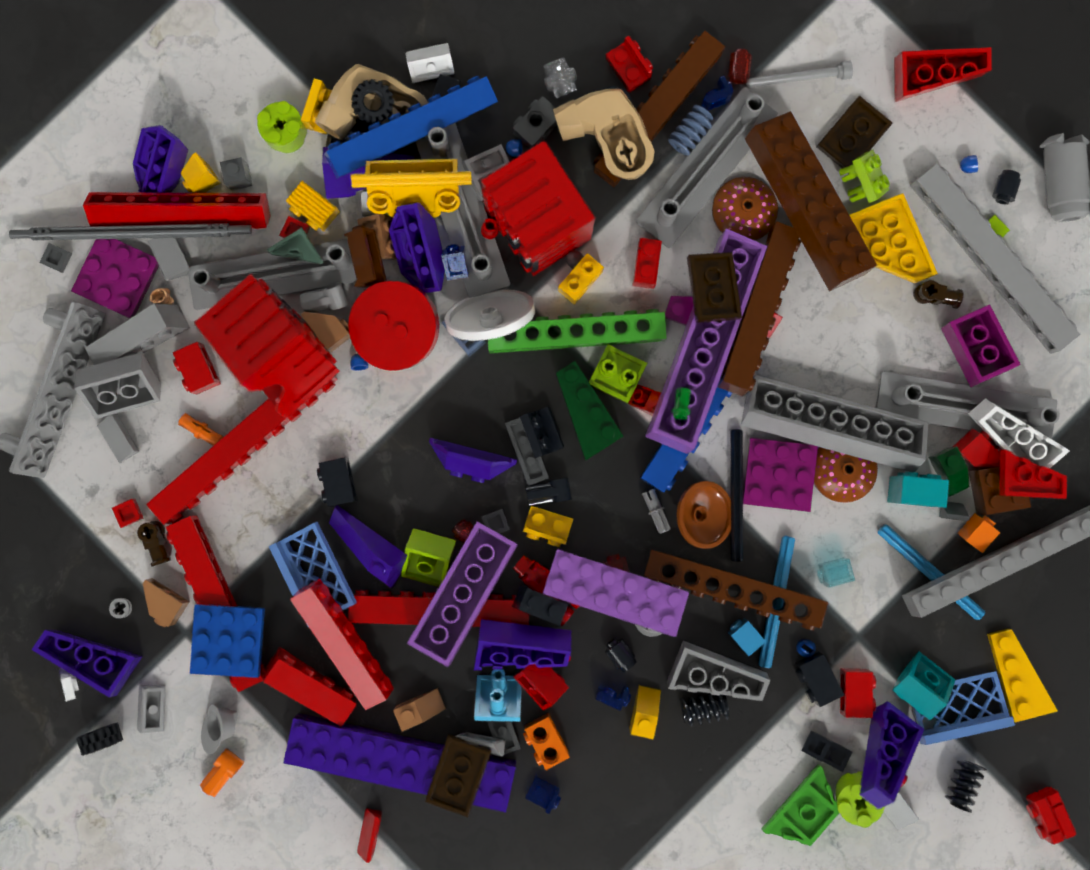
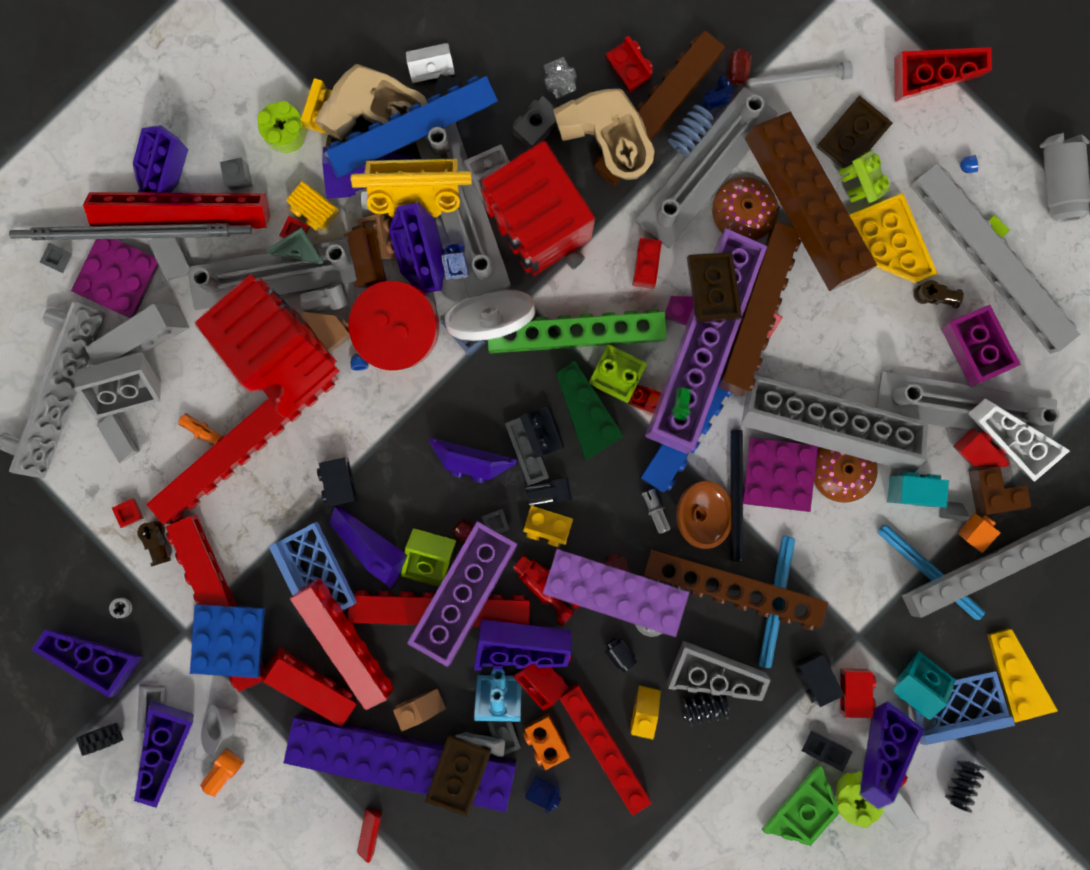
white plate [59,668,79,701] -> none
medium nougat slope [143,578,190,627] -> none
light nougat plate [149,288,174,305] -> none
red brick [172,342,221,395] -> none
yellow slope [181,152,221,193] -> none
black tyre [351,79,394,124] -> none
red pin [481,218,498,239] -> none
blue hinge [506,139,522,157] -> none
black brick [512,586,568,626] -> none
yellow brick [558,253,604,305] -> none
clear blue bracket [595,685,631,711] -> none
dark azure brick [728,618,766,656] -> none
blue hinge [796,639,816,658] -> none
clear light blue brick [817,557,856,588] -> none
dark green slope [928,447,969,497] -> none
black brick [992,170,1021,205] -> none
red wing [1000,450,1067,499] -> none
red brick [1026,787,1077,845] -> none
none -> dark purple wedge [134,700,194,808]
none -> red brick [559,682,652,816]

